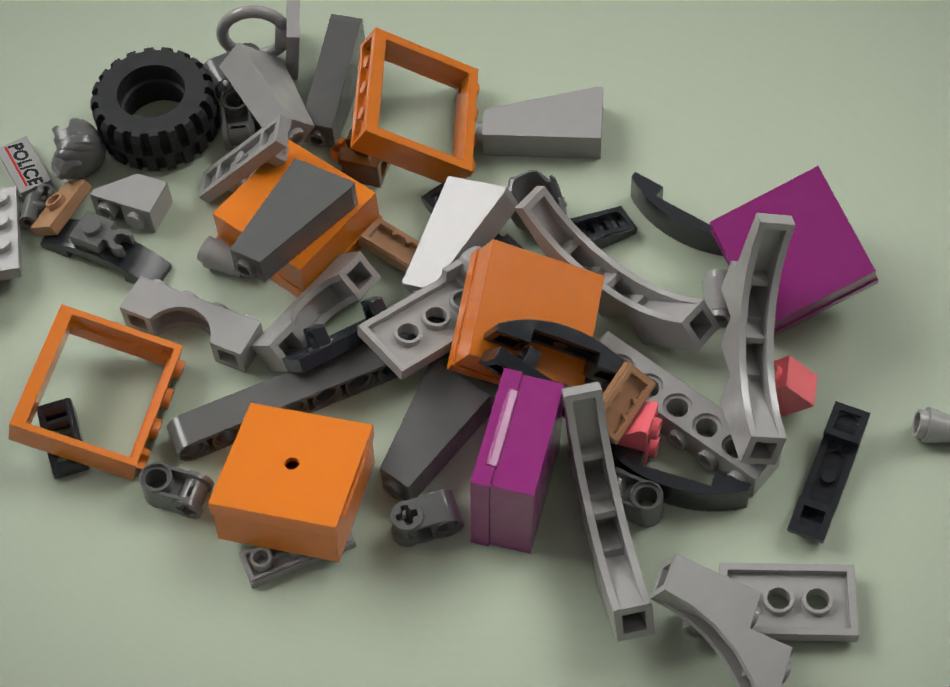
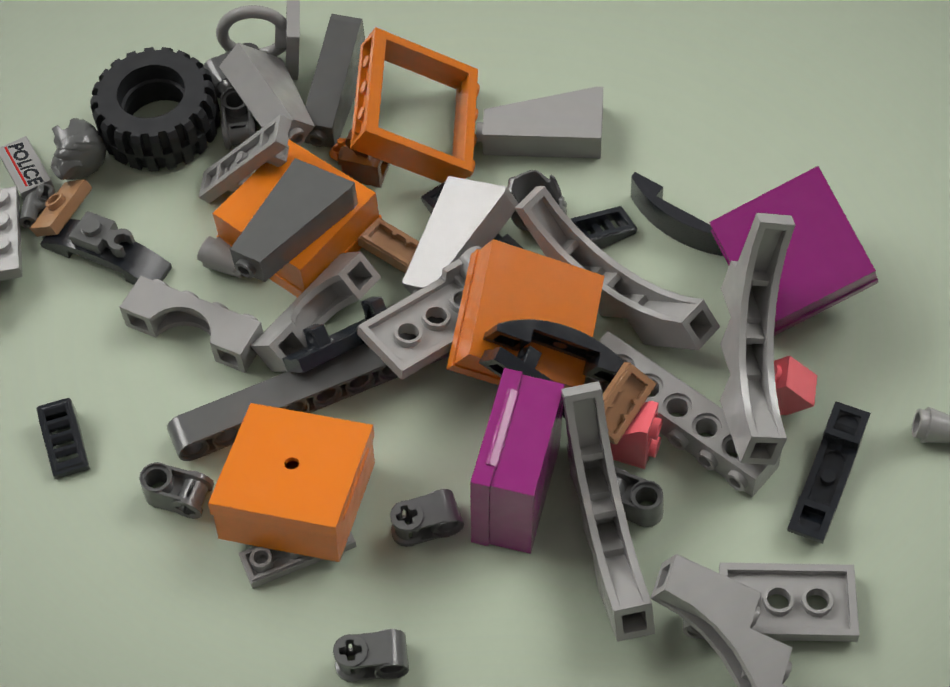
orange window [8,304,186,481] -> none
light grey slope [90,173,173,232] -> none
dark grey slope [380,360,492,500] -> none
black slope [610,443,751,512] -> none
light grey cone [702,269,730,323] -> none
none -> dark grey piece [333,629,409,682]

